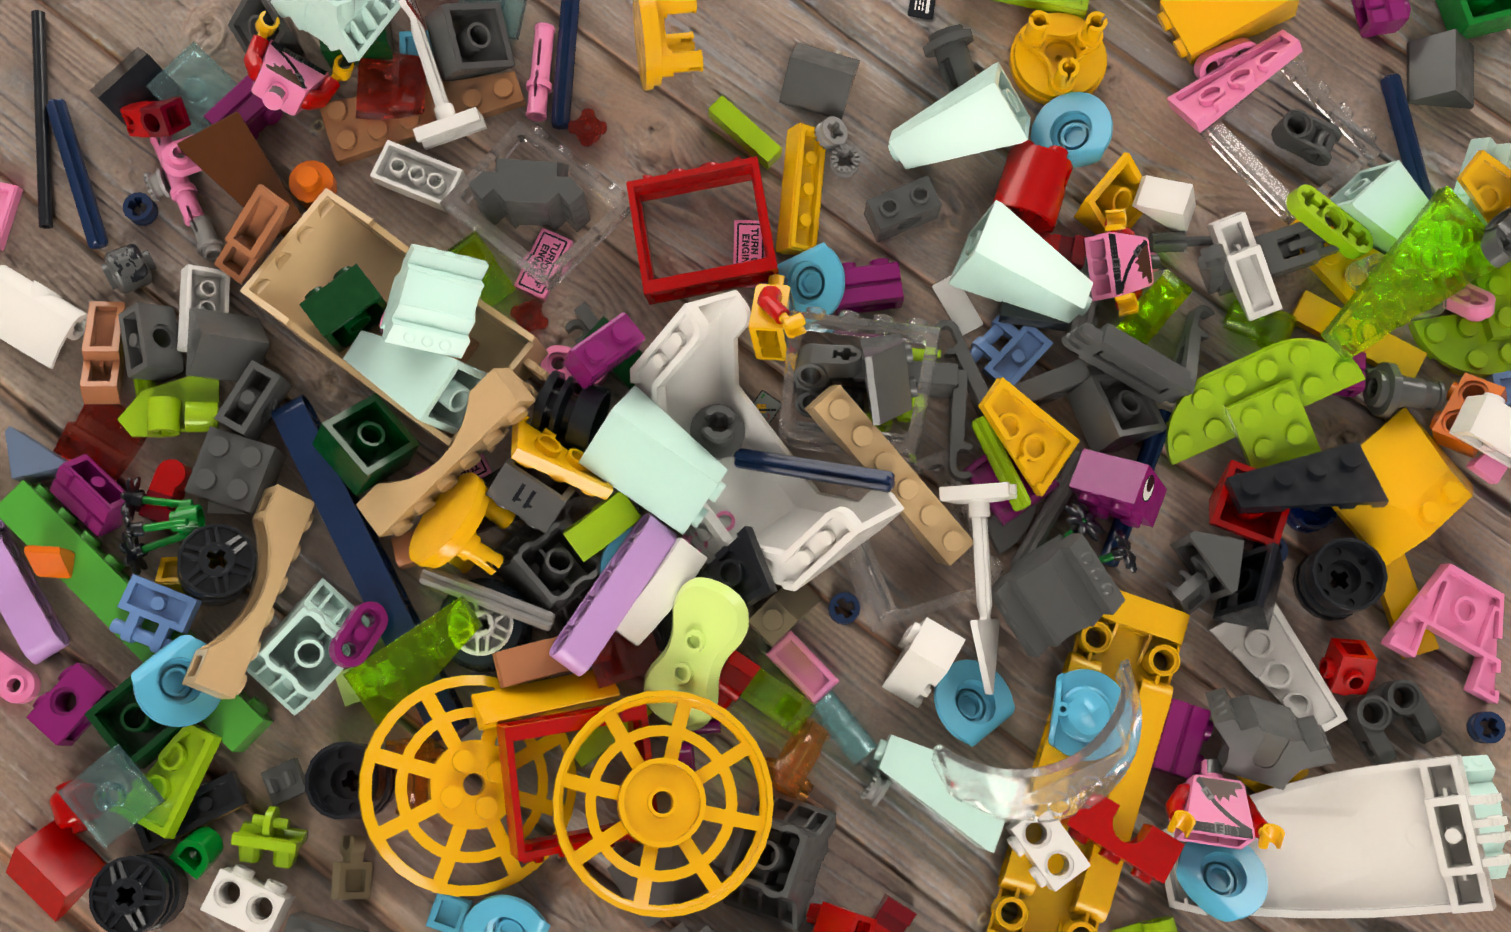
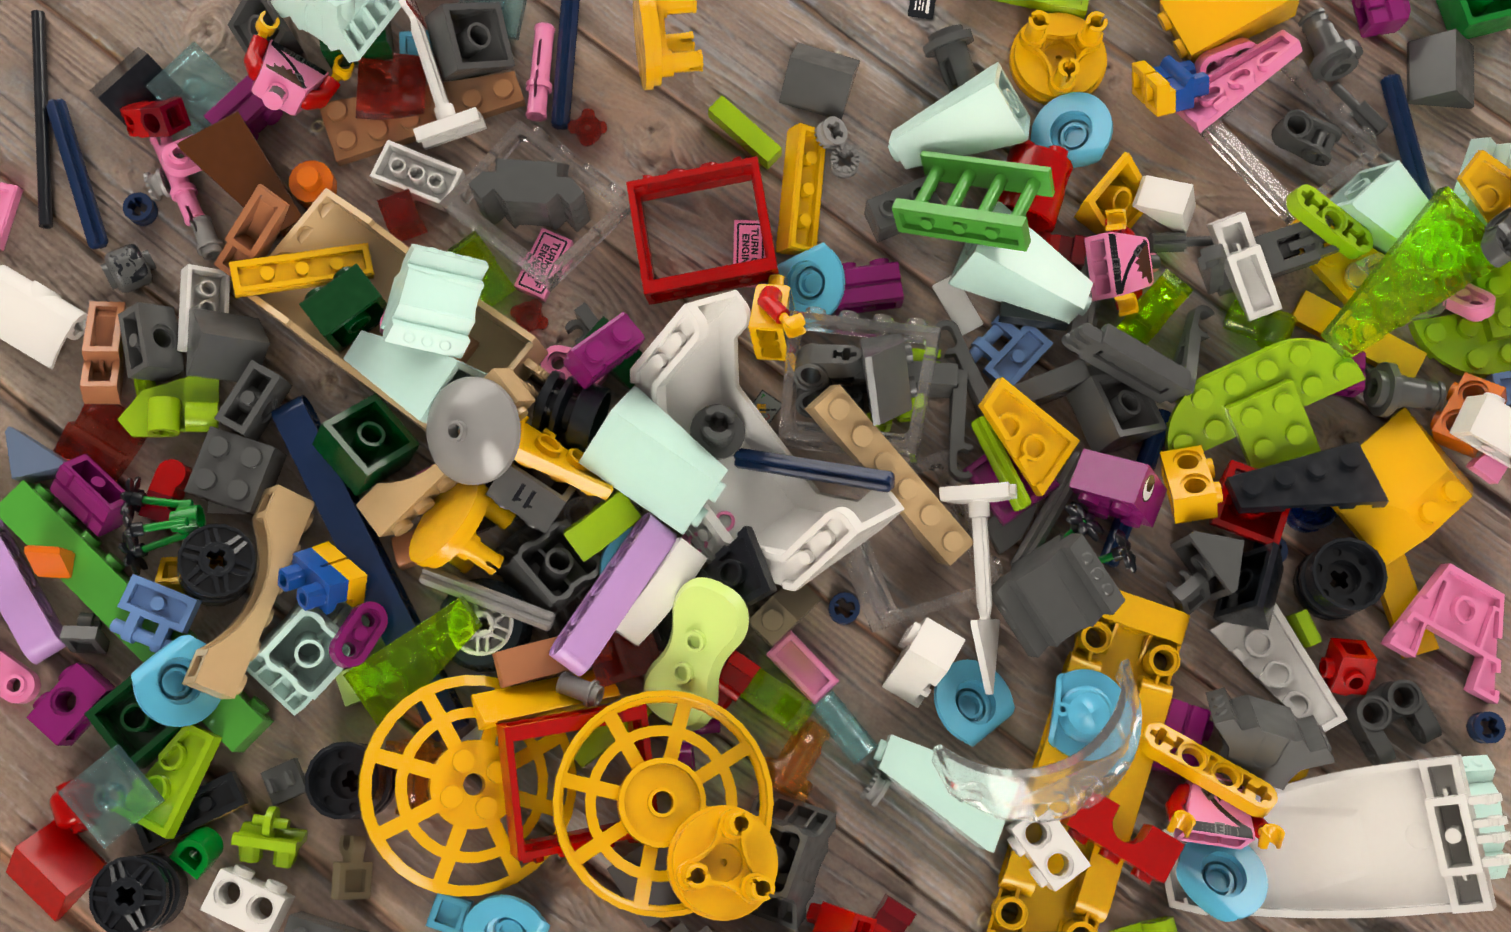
none -> dark grey tile [59,612,110,654]
none -> yellow tile [229,243,374,298]
none -> blue hips [278,541,367,615]
none -> clear red brick [377,189,428,242]
none -> light grey dish [426,377,521,485]
none -> light grey pin [556,671,605,708]
none -> yellow piece [667,805,778,921]
none -> bright green fence [891,151,1055,252]
none -> hips [1132,55,1209,117]
none -> yellow beam [1139,723,1278,818]
none -> yellow brick [1160,445,1223,524]
none -> lime tile [1285,609,1322,648]
none -> dark grey piece [1298,8,1363,82]
none -> dark grey axle [1331,82,1388,138]

